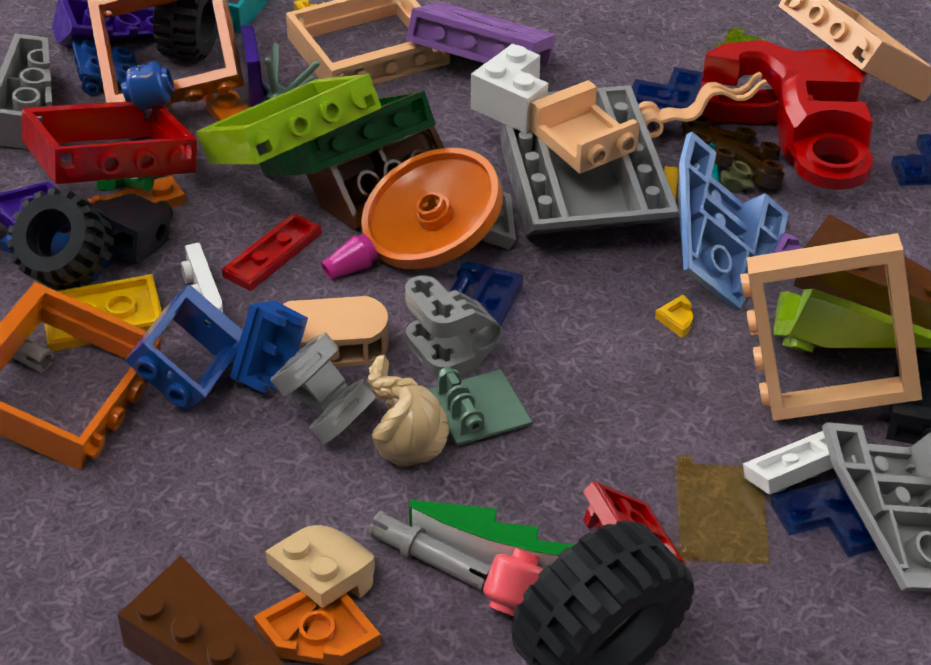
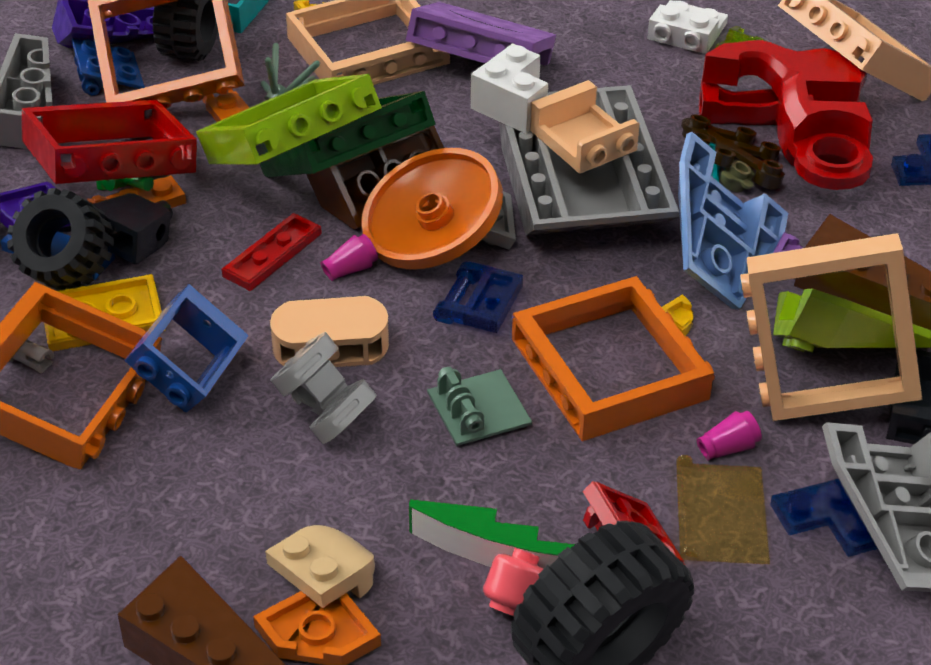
blue head [121,61,175,111] -> none
white plate [181,243,223,324] -> none
blue hinge [230,300,308,393] -> none
dark purple tile [240,25,264,107] -> none
tan hair [368,355,449,467] -> none
light grey pin [368,511,492,592] -> none
light grey piece [405,276,502,378] -> none
clear blue plate [632,67,703,109] -> none
light nougat flag [638,72,768,138] -> none
yellow tile [664,166,679,200] -> none
white plate [743,431,833,495] -> none
none -> orange window [512,276,715,441]
none -> white plate [647,0,728,54]
none -> dark pink cone [697,411,762,461]

